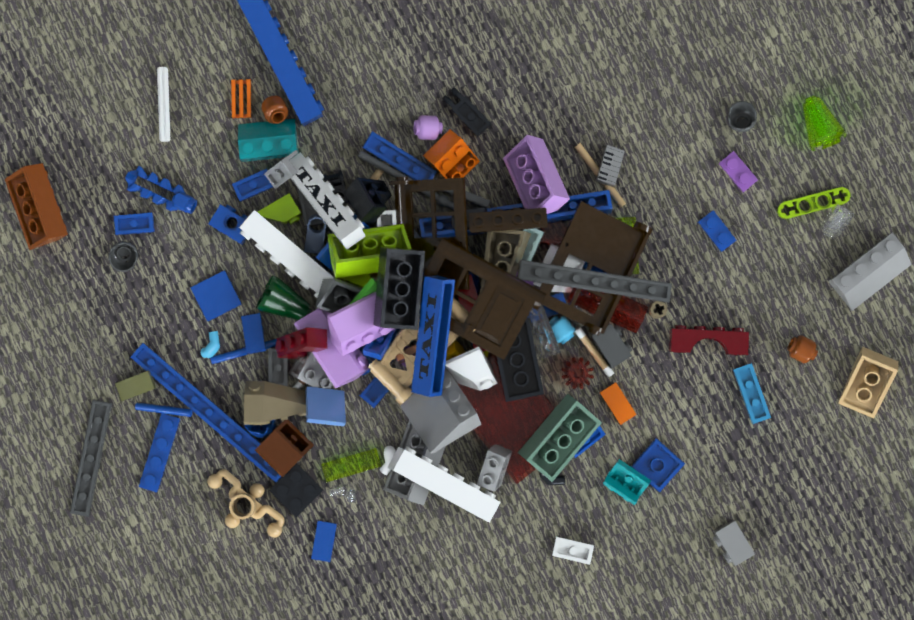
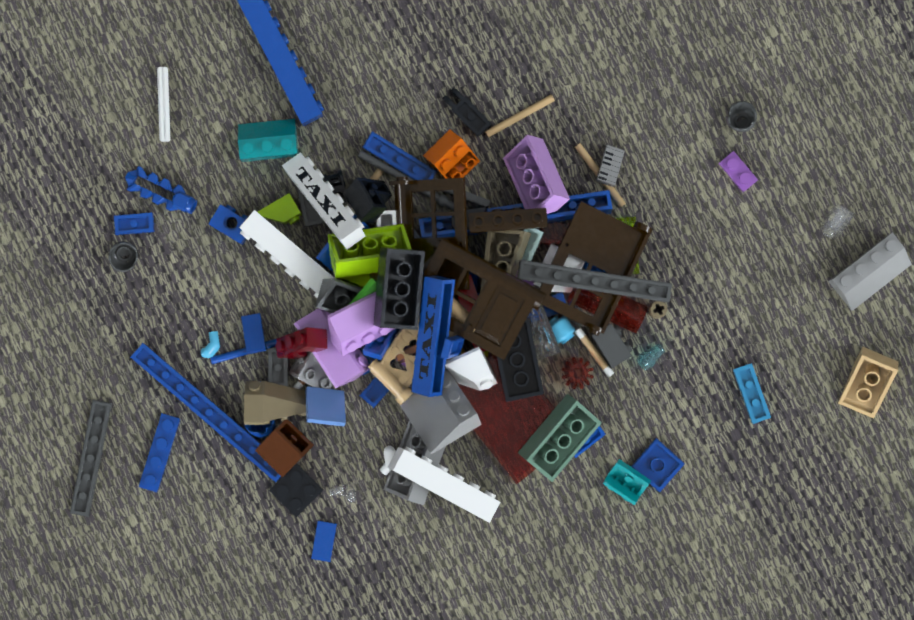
dark orange slope [5,163,68,250] -> none
olive slope [115,370,156,401] -> none
blue bar [135,402,192,417] -> none
blue tile [190,270,242,322] -> none
tan wheel [207,469,285,538] -> none
orange tile [231,79,252,118] -> none
blue plate [232,168,273,202] -> none
dark green cone [256,275,312,320] -> none
dark orange head [261,95,289,124] -> none
light grey panel [264,150,298,189] -> none
sand blue piece [304,214,327,254] -> none
clear neon green tile [321,448,382,483] -> none
lavender head [413,115,443,140] -> none
light grey brick [477,444,512,492] -> none
black arm [539,472,565,485] -> none
white plate [552,536,594,565] -> none
orange tile [599,382,637,425] -> none
dark red arch [669,325,749,356] -> none
blue plate [698,210,737,252] -> none
light grey brick [713,520,755,566] -> none
lime beam [777,187,851,219] -> none
dark orange head [787,335,818,363] -> none
clear neon green cone [802,96,847,151] -> none
none -> blue tile [440,335,465,359]
none -> tan bar [485,95,555,138]
none -> clear light blue cone [636,344,665,371]

